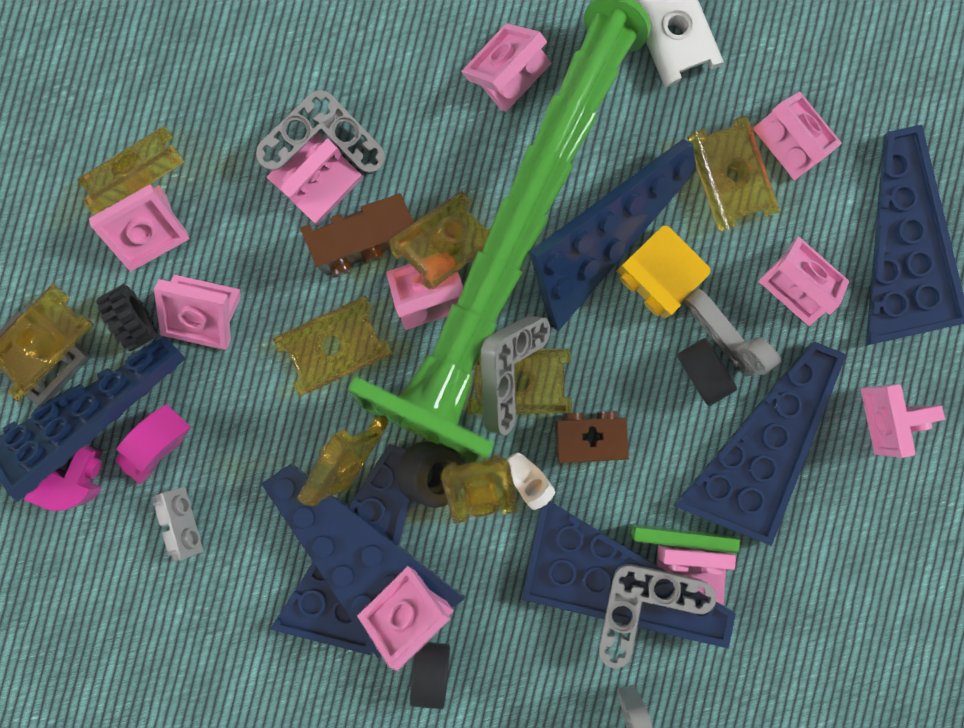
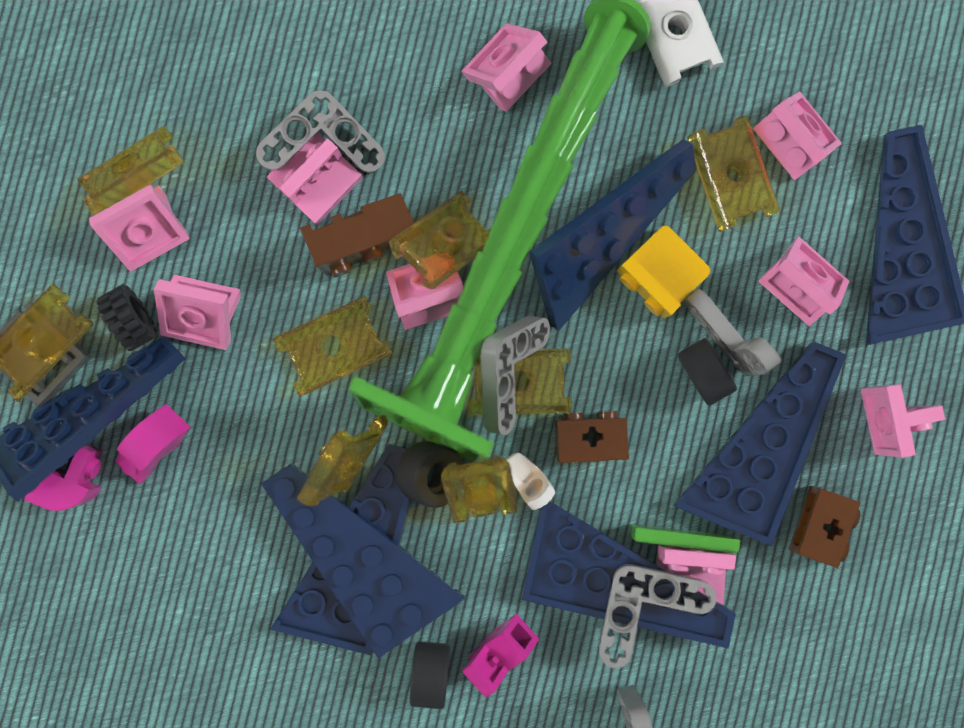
light grey hinge [153,487,204,562] -> none
bright pink bracket [357,566,454,671] -> none
none -> dark pink brick [462,614,539,698]
none -> reddish brown brick [788,486,861,568]

